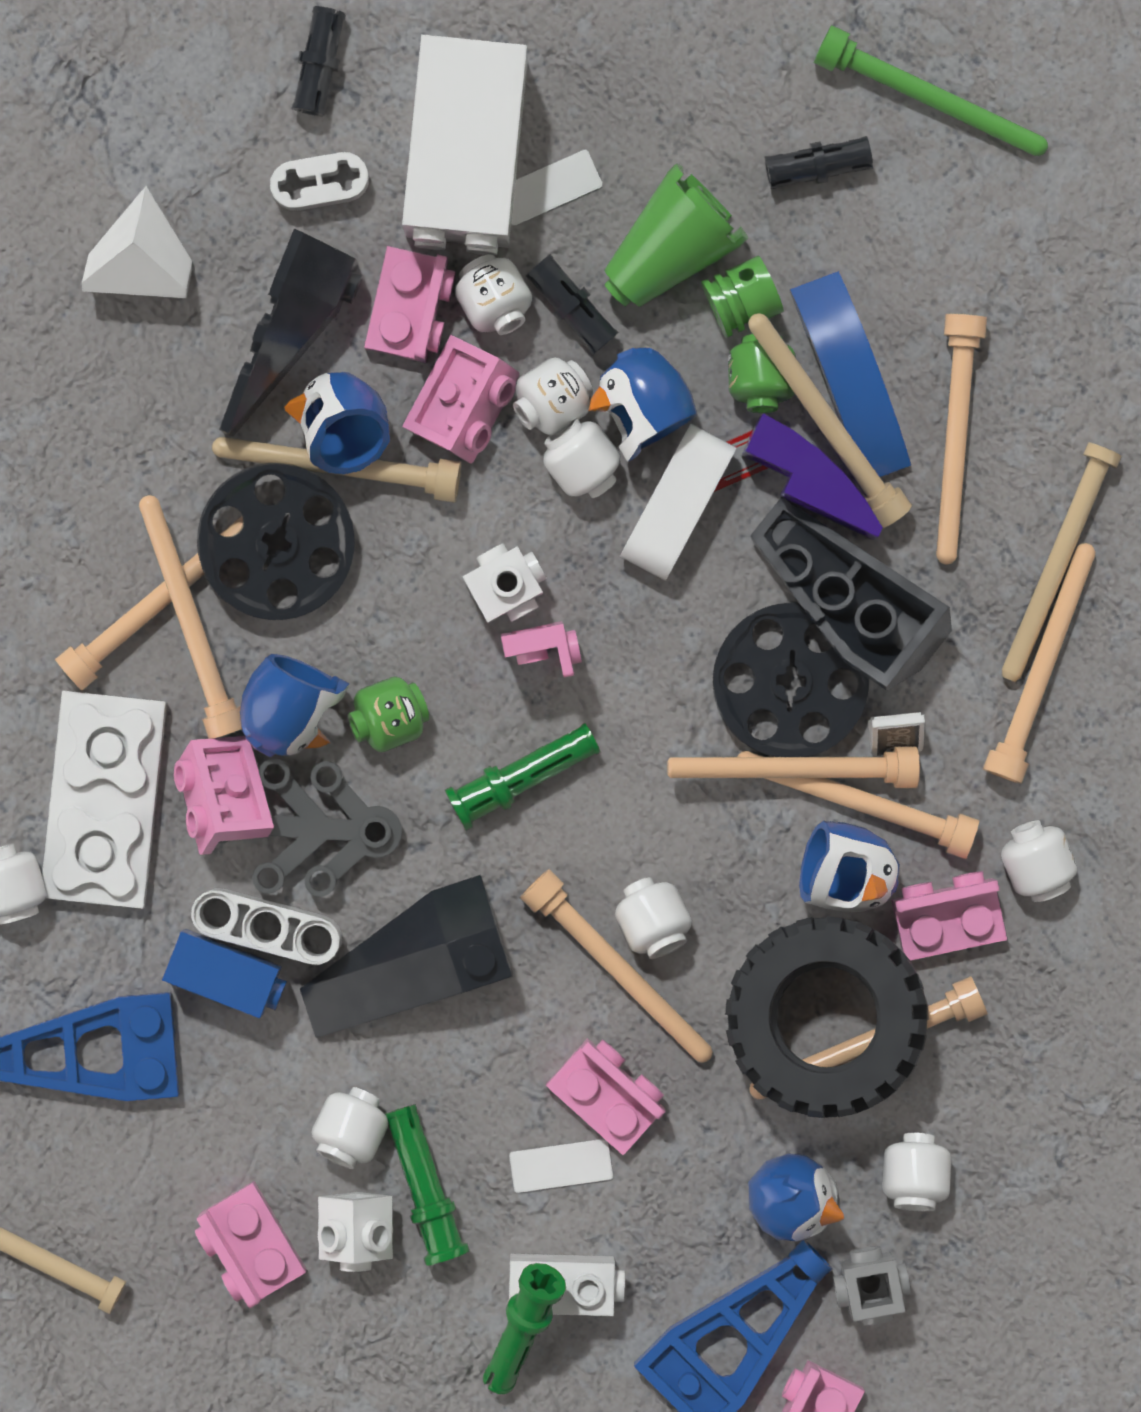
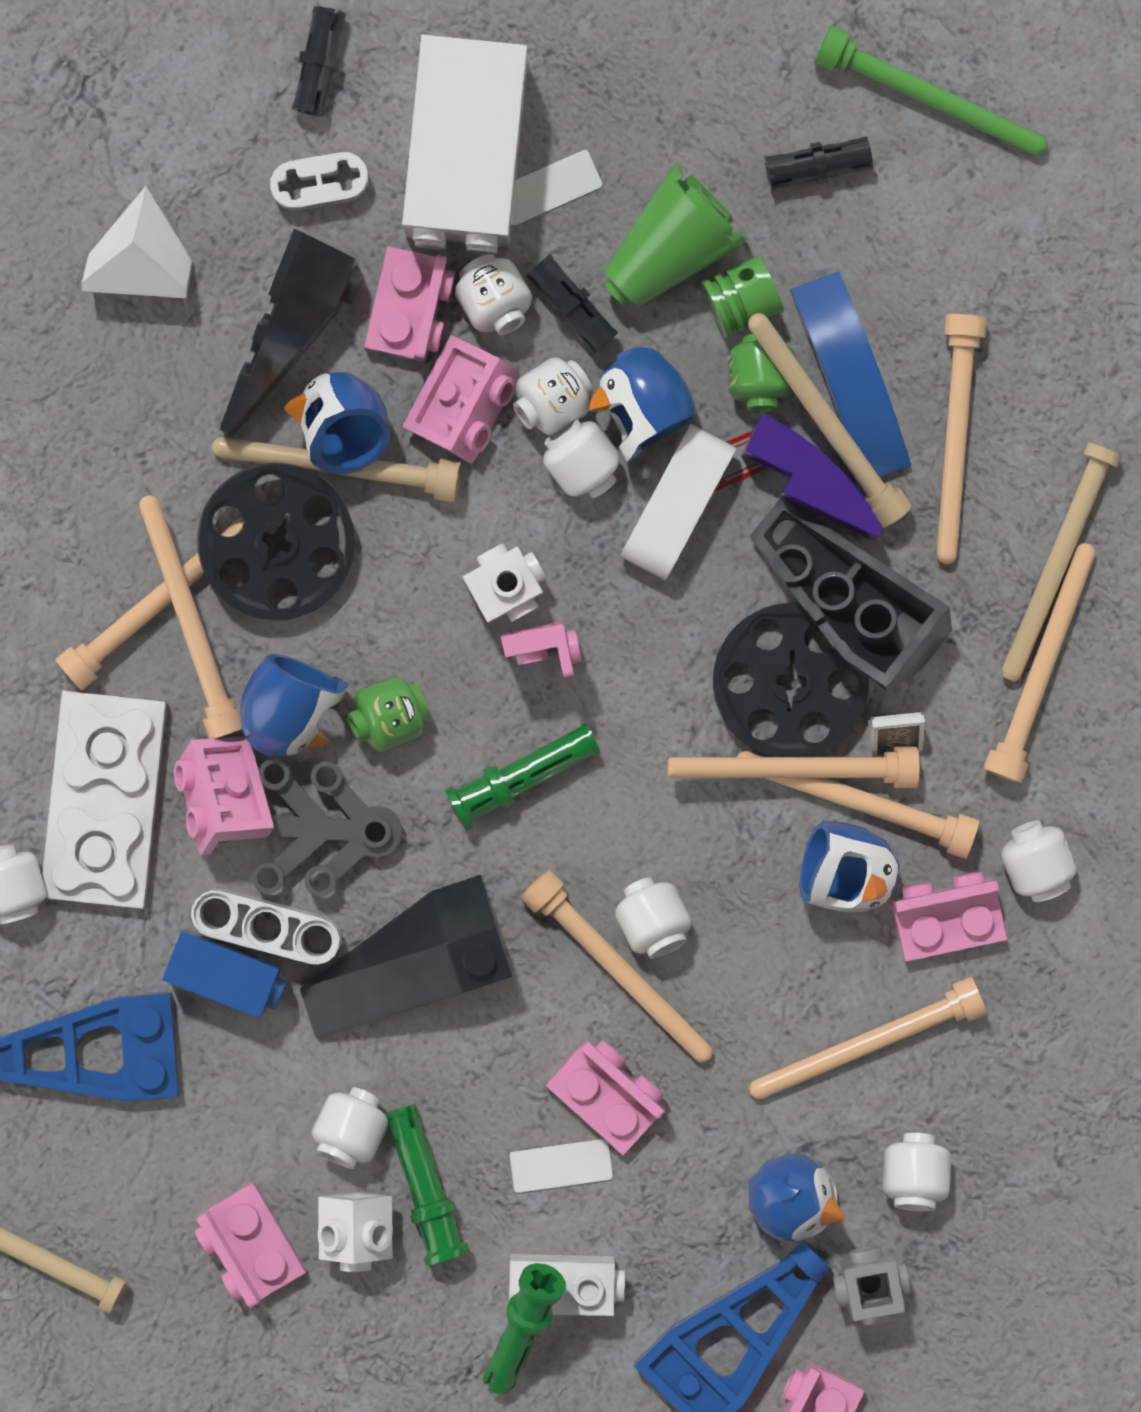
black tyre [725,916,929,1118] -> none

